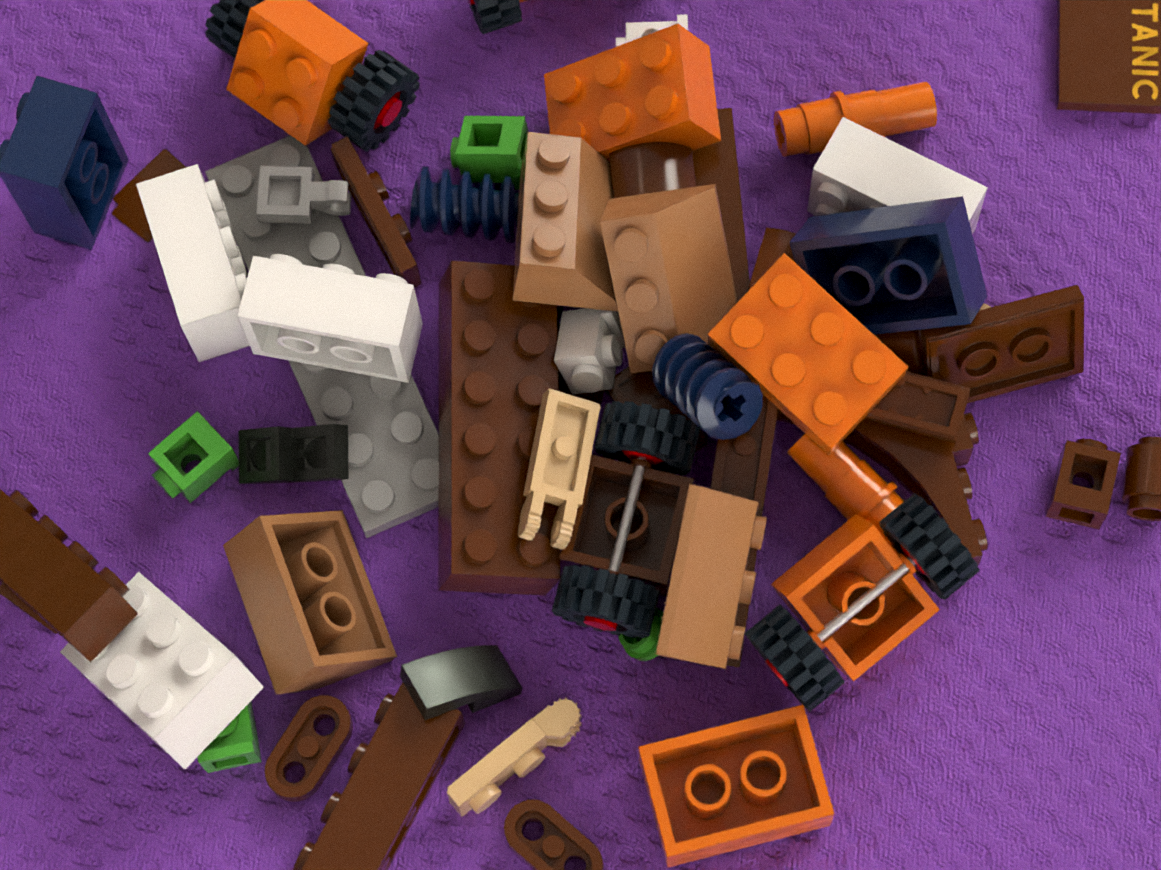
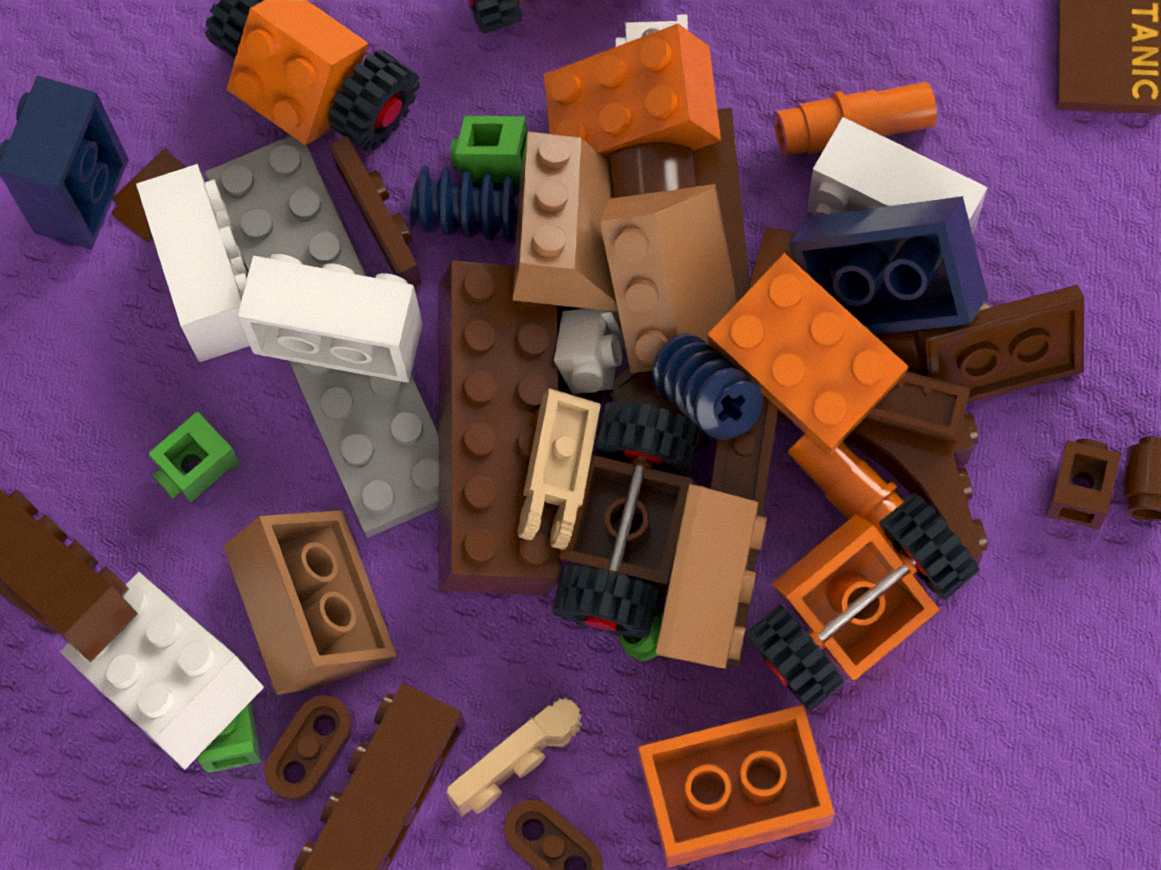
pearl dark grey slope [239,424,349,484] -> none
light grey plate [256,166,352,224] -> none
pearl dark grey slope [400,645,522,720] -> none

